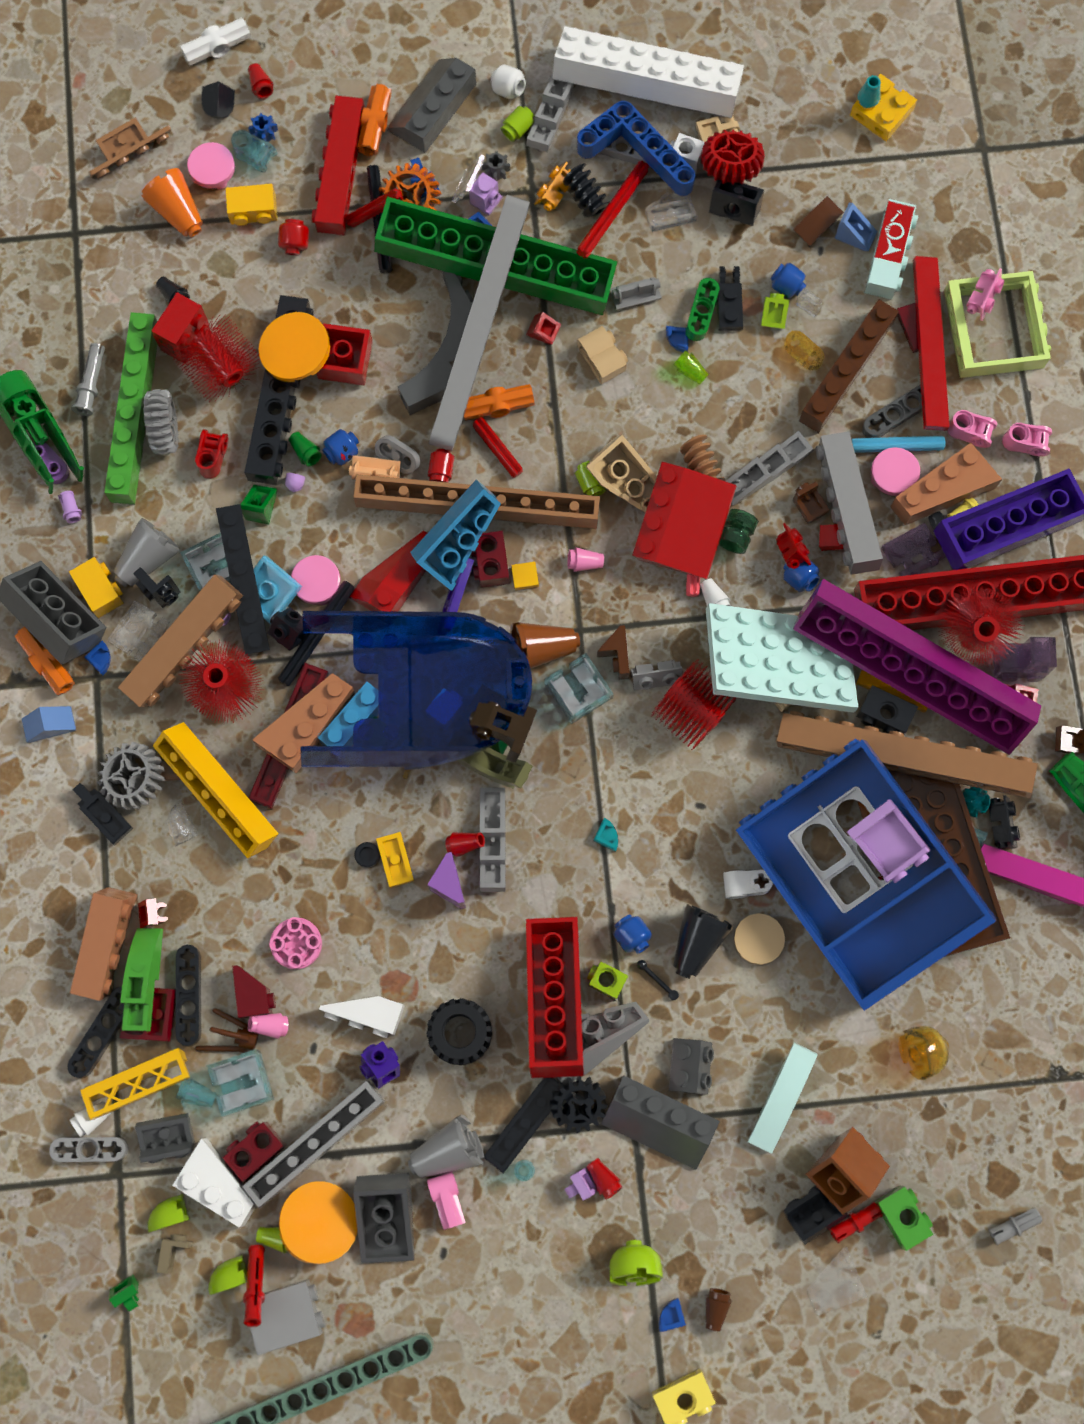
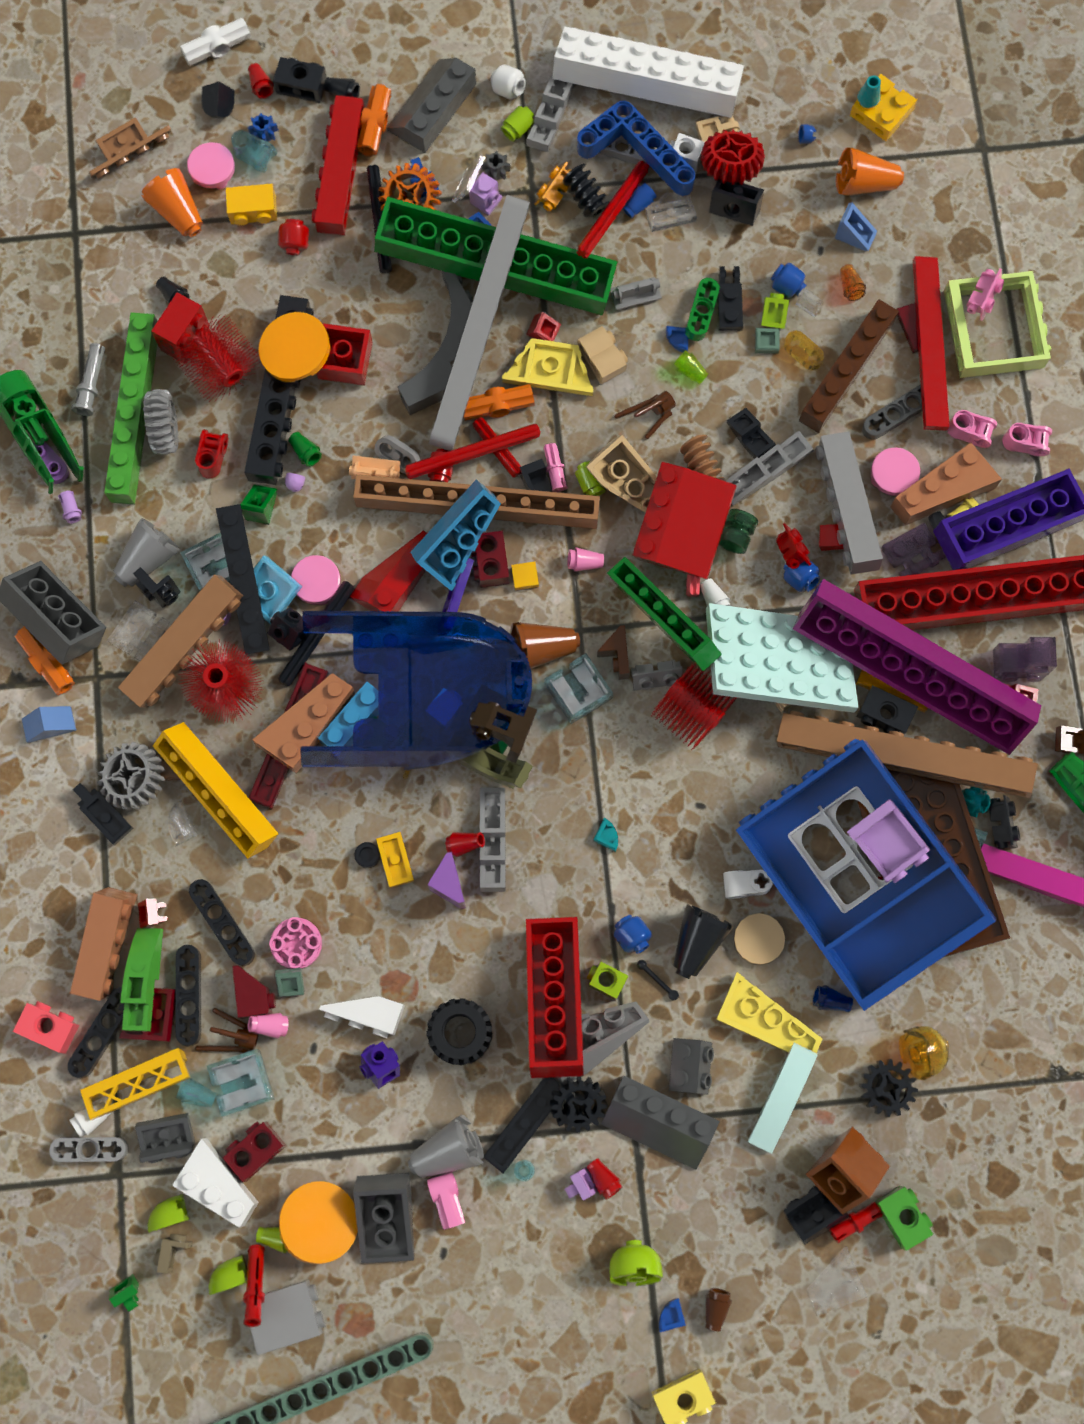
yellow brick [69,557,124,619] -> none
blue tile [84,640,111,675] -> none
light grey brick [242,1081,386,1208] -> none
blue head [322,429,359,465] -> none
red axle [346,188,403,227] -> none
reddish brown slope [793,196,844,246] -> none
reddish brown bracket [793,482,830,524] -> none
medium azure axle [851,436,946,453] -> none
brick [864,199,918,300] -> none
red piece [937,586,1025,666] -> none
light grey axle [989,1208,1042,1245] -> none
none -> coral brick [13,1001,80,1054]
none -> black beam [189,879,255,966]
none -> black brick [273,57,327,103]
none -> sand green tile [275,968,305,997]
none -> black cone [324,77,360,98]
none -> red axle [405,424,541,479]
none -> light yellow wing [502,338,593,396]
none -> black panel [520,459,552,492]
none -> bright pink axle [544,443,567,492]
none -> green brick [607,557,722,671]
none -> reddish brown plant [614,391,676,439]
none -> blue cone [622,183,657,218]
none -> light yellow wing [716,972,822,1053]
none -> black slope [727,408,776,459]
none -> sand green tile [755,328,780,354]
none -> blue hinge [798,124,817,144]
none -> clear blue cone [812,985,853,1013]
none -> orange cone [836,147,904,196]
none -> clear orange cone [840,264,866,301]
none -> black gear [859,1059,918,1117]

